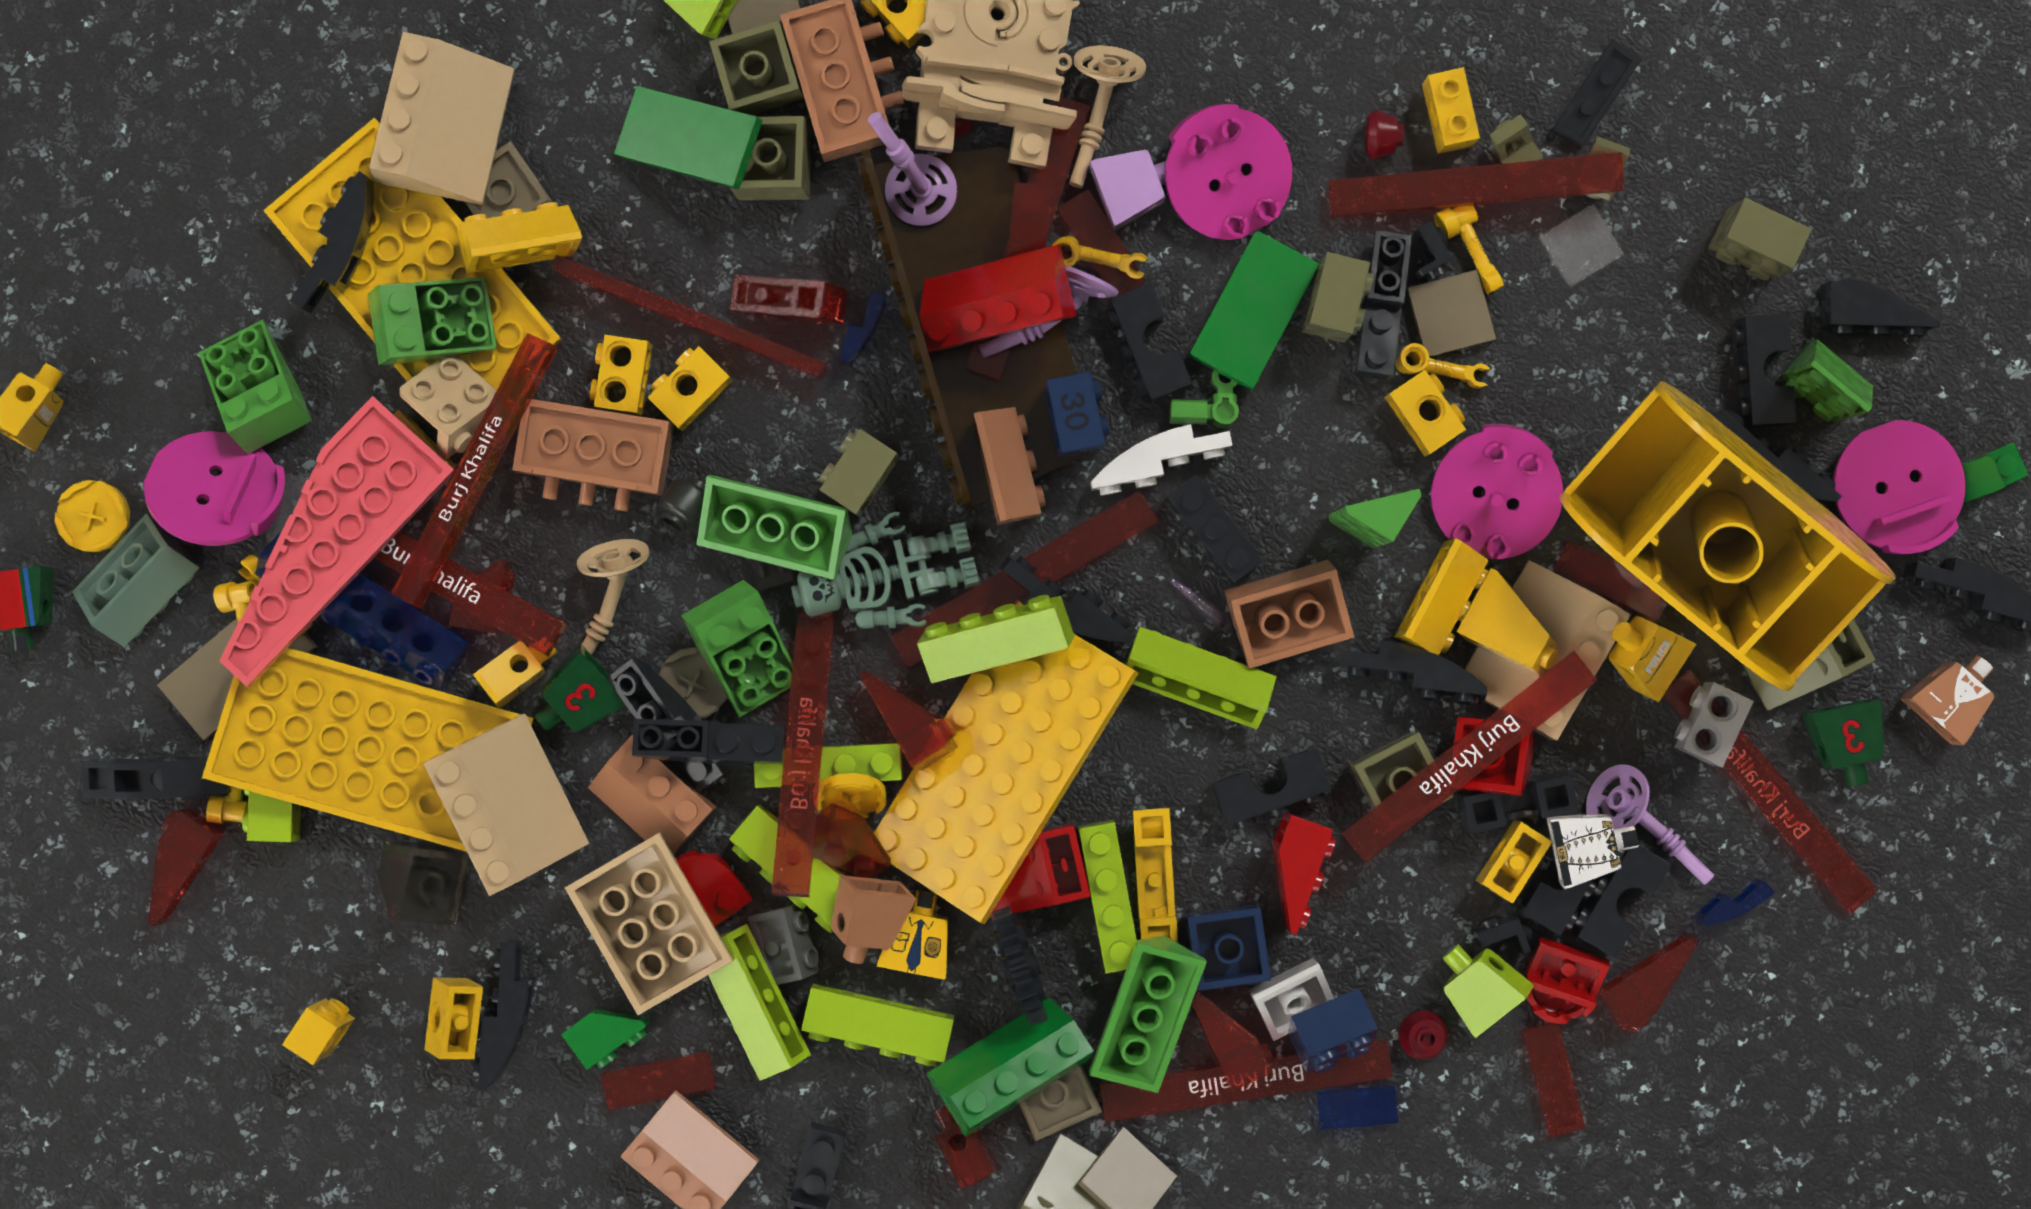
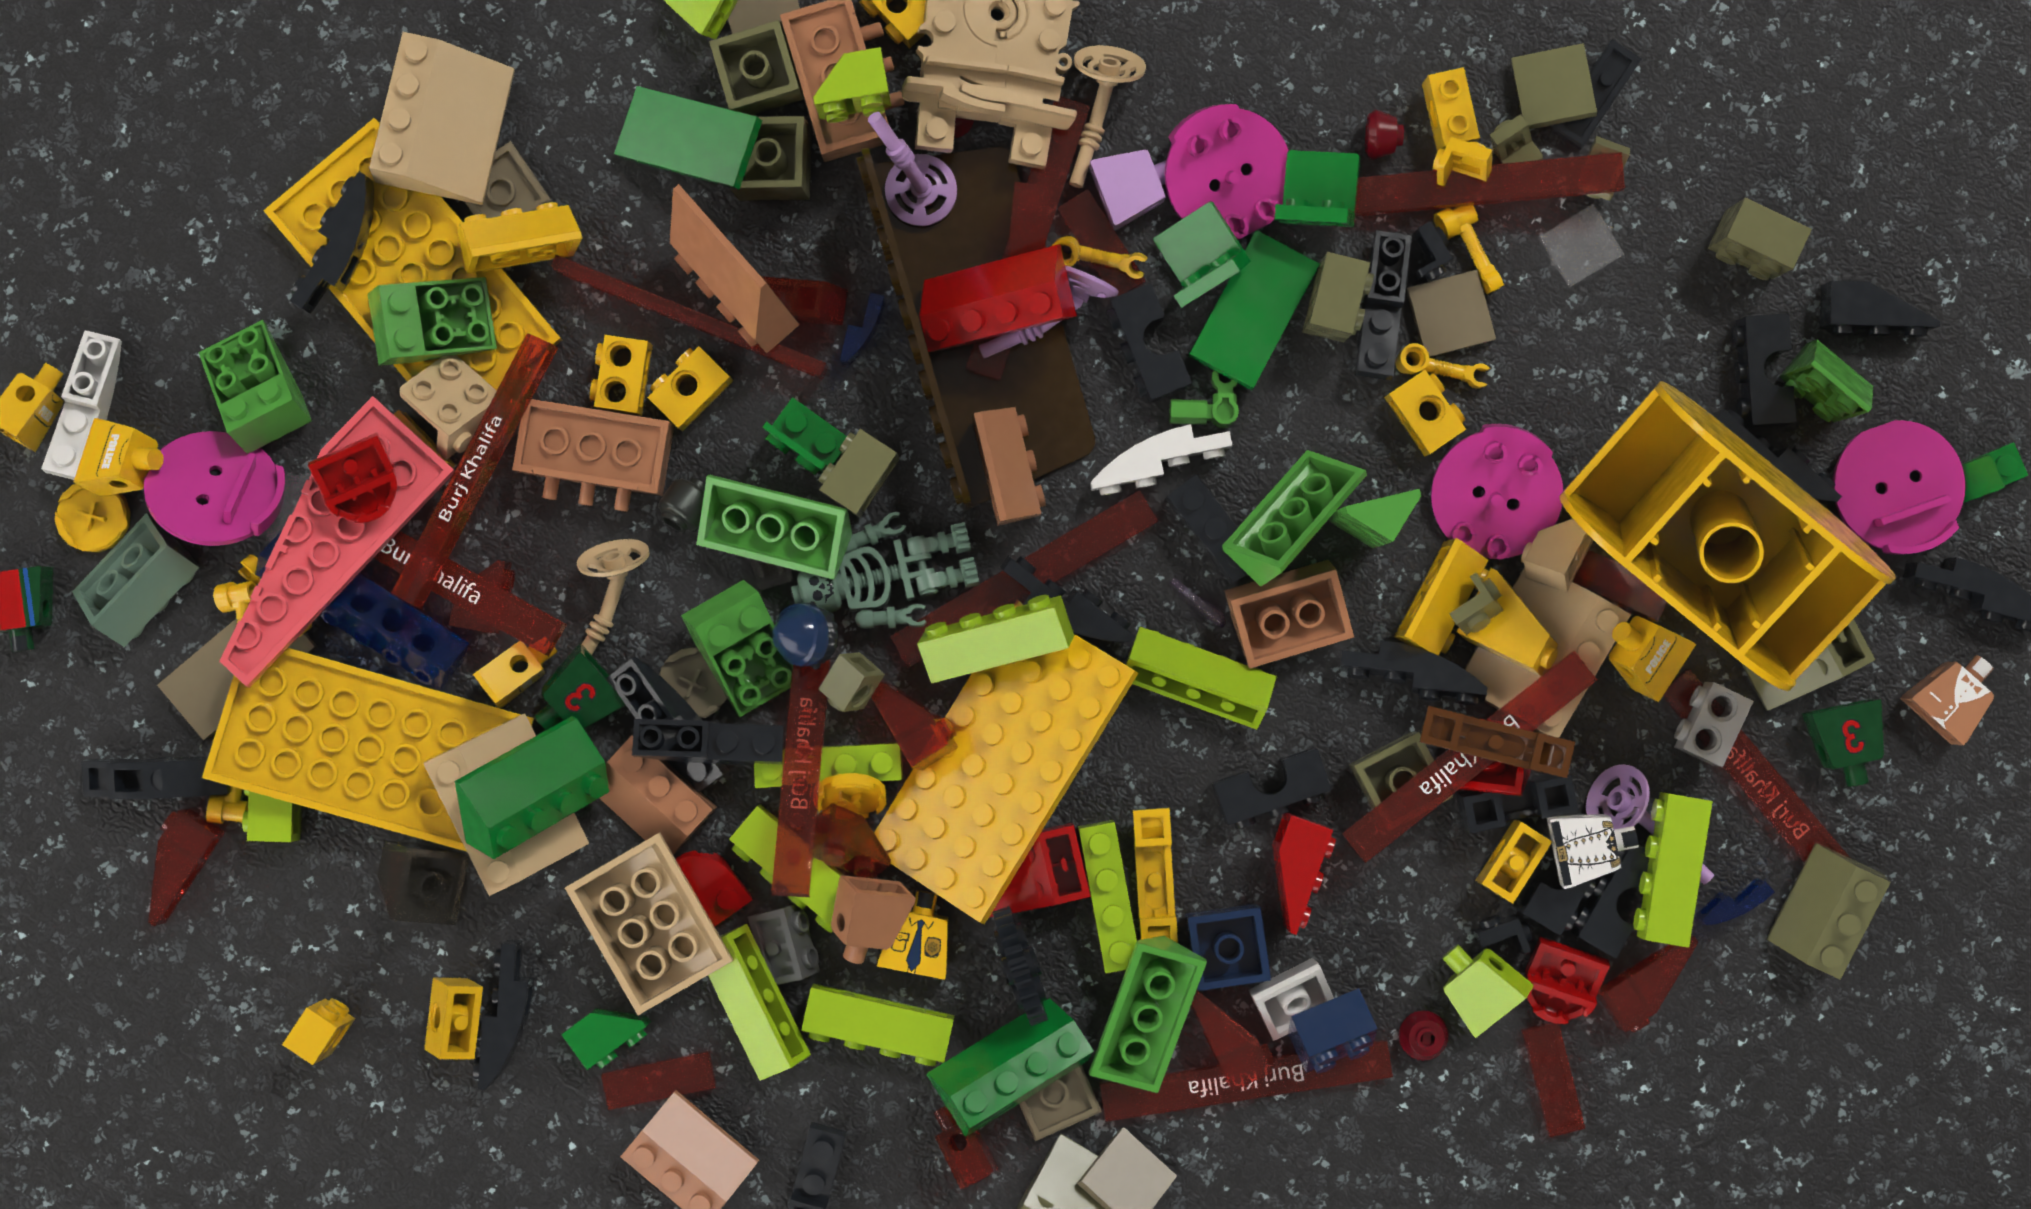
dark blue brick [1043,372,1110,459] -> none
clear blue slope [1317,1085,1398,1129] -> none
none -> white slope [41,330,122,480]
none -> yellow torso [73,418,164,496]
none -> red slope [308,433,397,523]
none -> green slope [454,716,610,859]
none -> nougat slope [670,184,799,354]
none -> green bracket [762,397,847,476]
none -> dark blue hair [773,601,838,670]
none -> lime slope [813,47,892,123]
none -> olive brick [819,652,885,712]
none -> green bracket [1153,201,1251,308]
none -> bright green slope [1222,450,1367,587]
none -> green bracket [1274,150,1360,228]
none -> reddish brown slope [1419,706,1576,778]
none -> yellow bracket [1433,136,1492,186]
none -> olive bracket [1449,573,1504,635]
none -> olive tile [1511,43,1597,129]
none -> tan slope [1521,519,1593,592]
none -> lime brick [1633,792,1713,948]
none -> olive slope [1766,842,1891,980]

